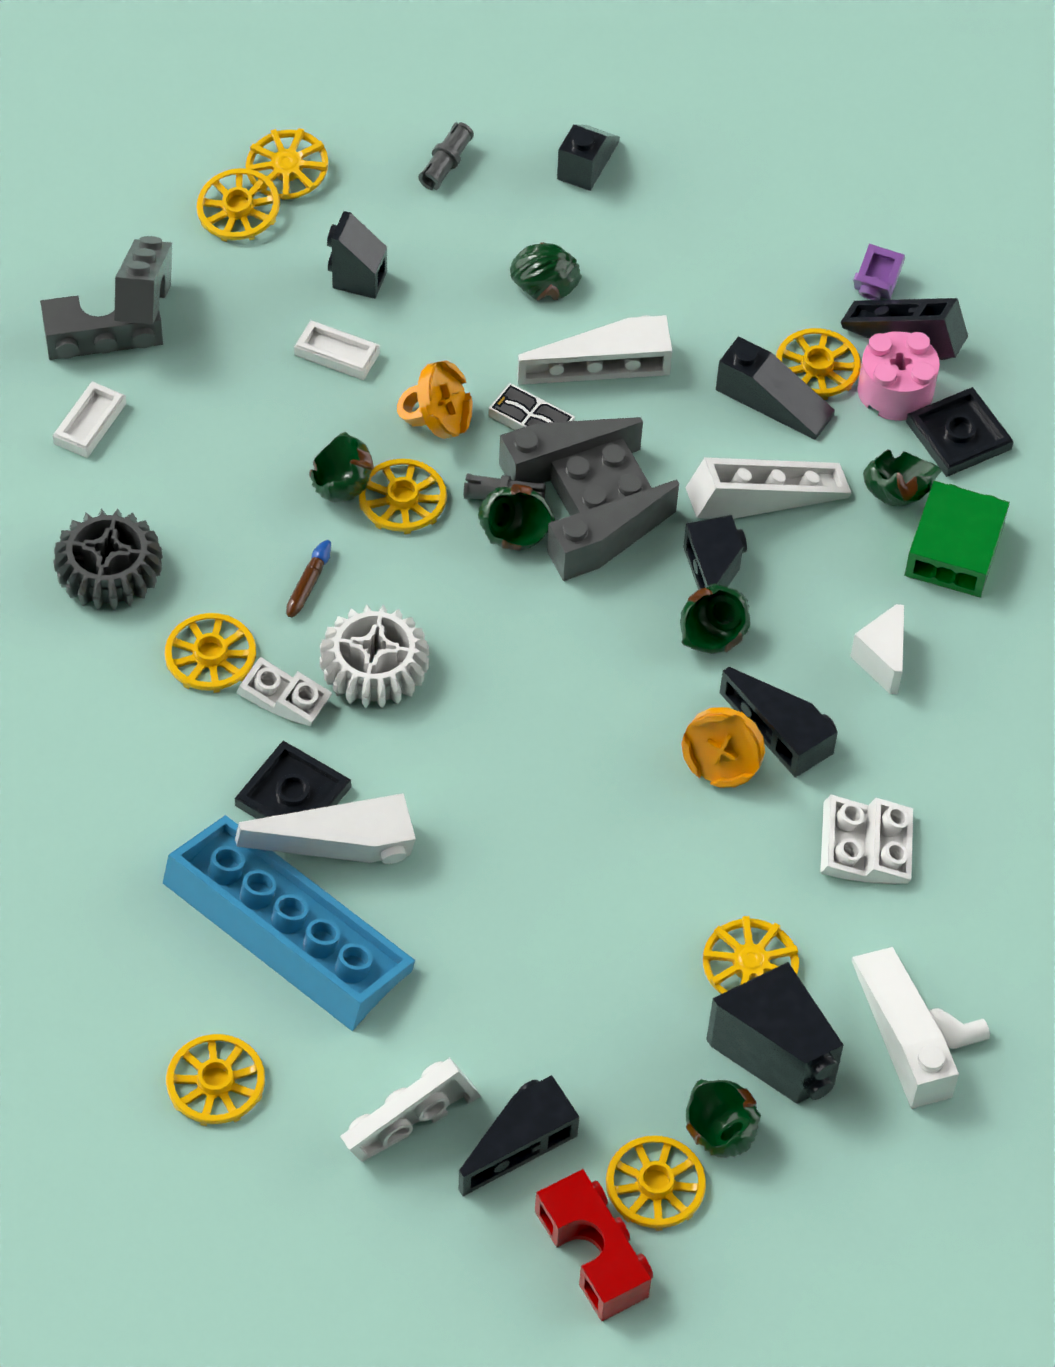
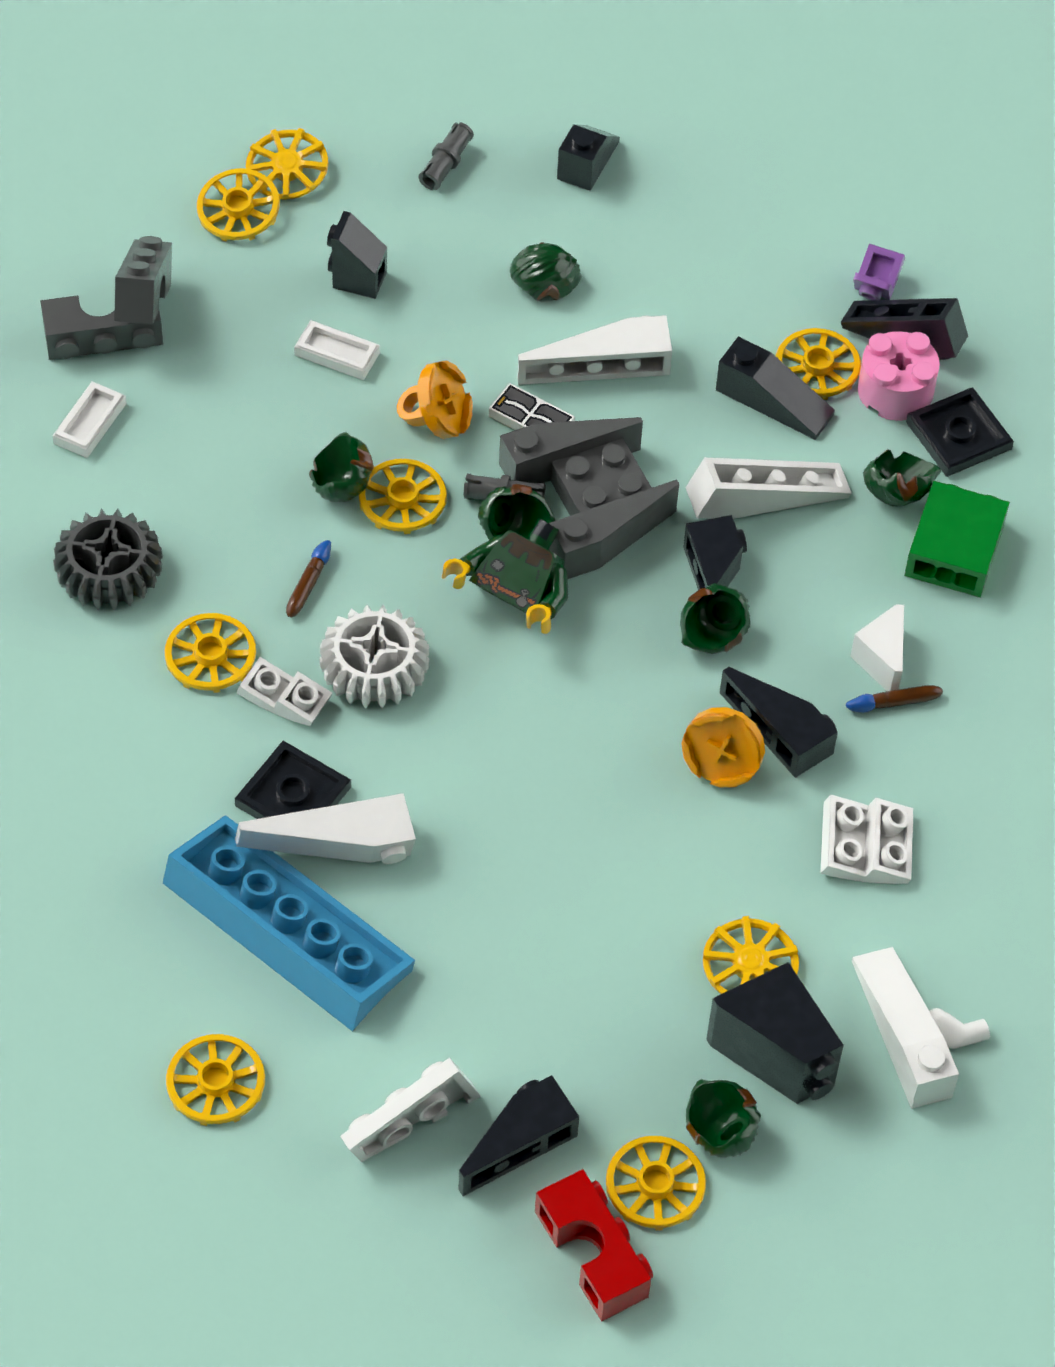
none -> torso [442,519,568,634]
none -> reddish brown piece [846,685,943,713]

